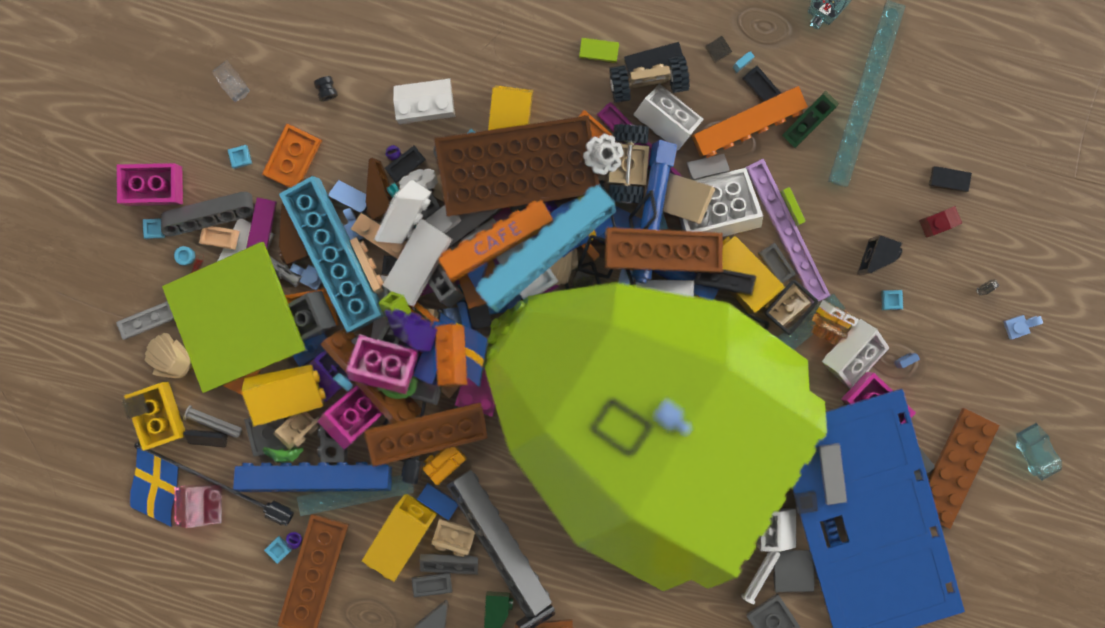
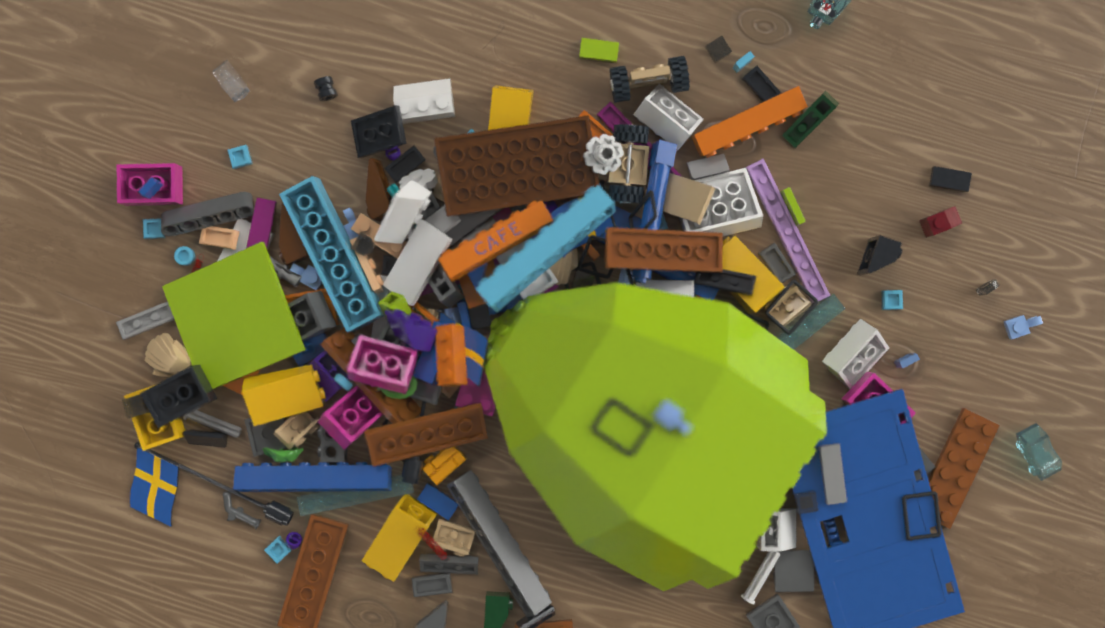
clear pink slope [174,484,222,528] -> none
orange tile [262,123,322,188] -> none
light blue slope [328,180,367,214] -> none
black tile [624,42,683,76] -> none
clear orange hips [811,300,859,345] -> none
clear light blue plate [828,0,906,187] -> none
none -> blue tile [139,178,163,199]
none -> black slope [140,365,218,428]
none -> dark grey piece [222,491,261,530]
none -> black tile [351,105,407,158]
none -> clear smoke tile [351,232,375,256]
none -> red piece [415,526,449,560]
none -> black piece [902,491,942,541]

